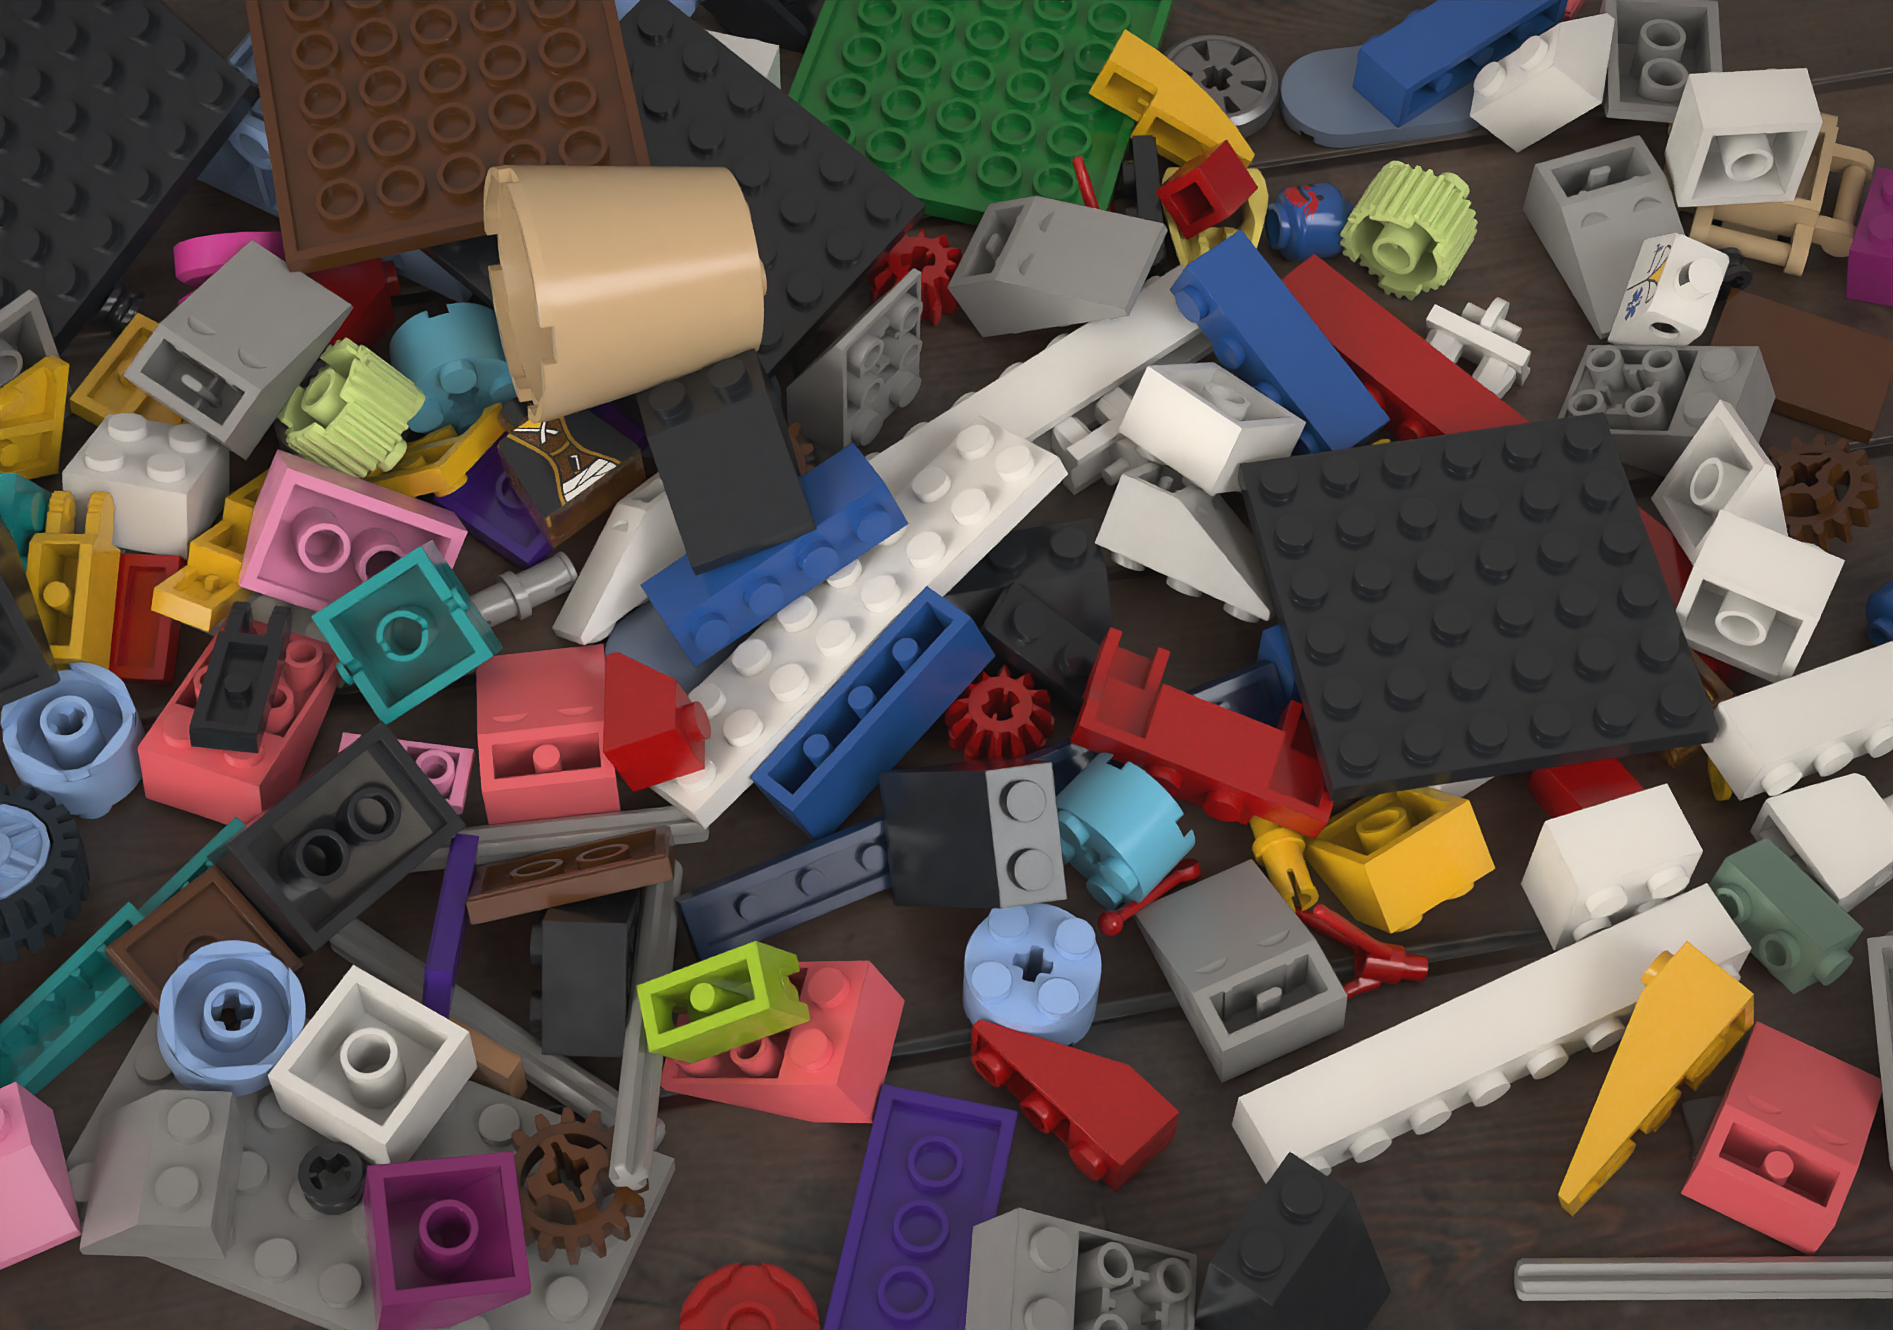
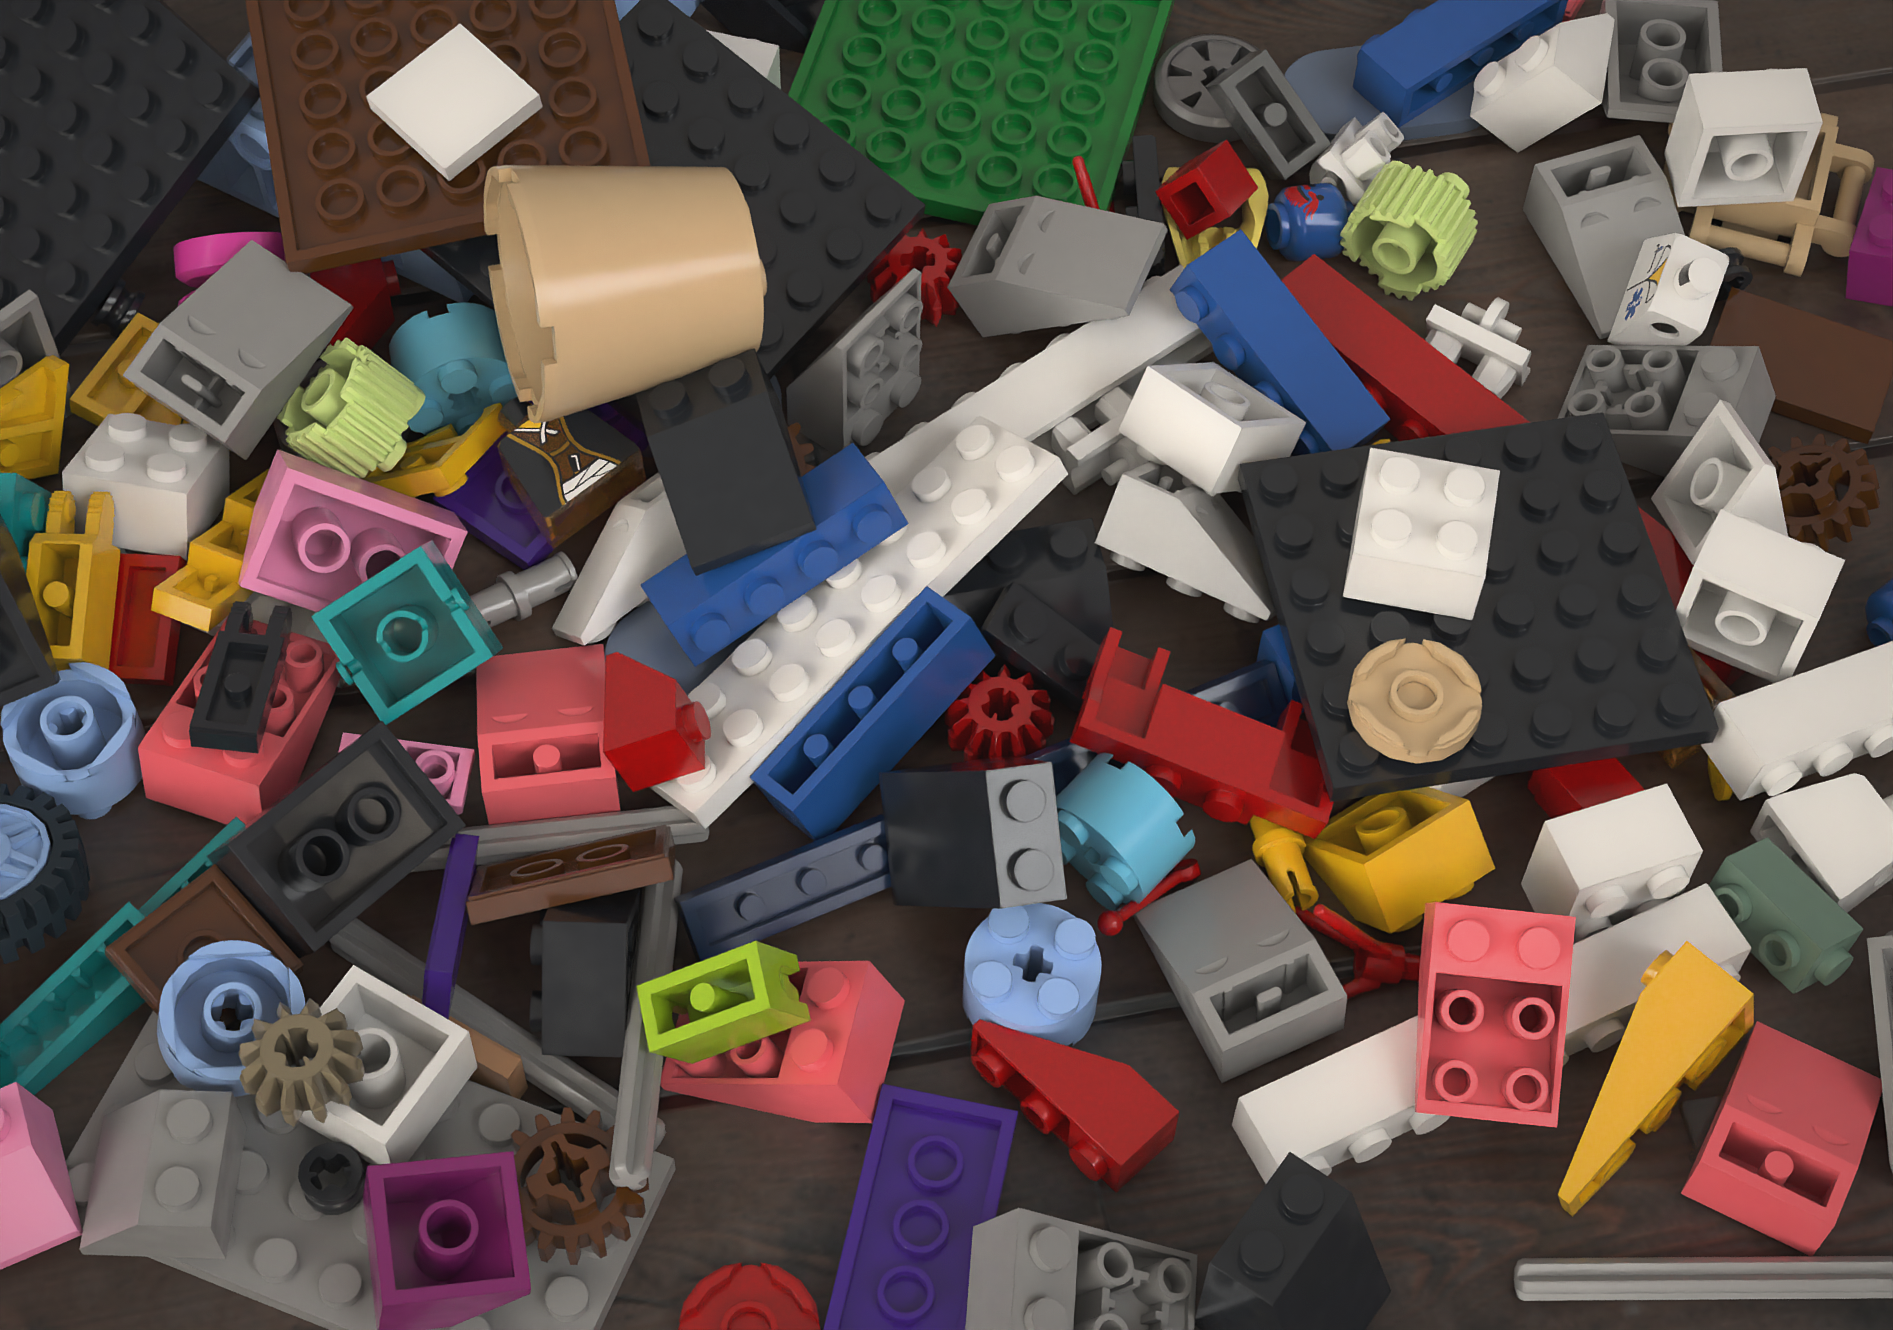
yellow slope [1089,29,1255,169] -> none
none -> dark tan gear [239,998,365,1128]
none -> white tile [366,24,543,181]
none -> dark grey brick [1205,49,1332,180]
none -> white hips [1309,112,1404,205]
none -> white brick [1343,448,1500,620]
none -> tan tile [1347,639,1482,764]
none -> coral slope [1415,902,1576,1128]

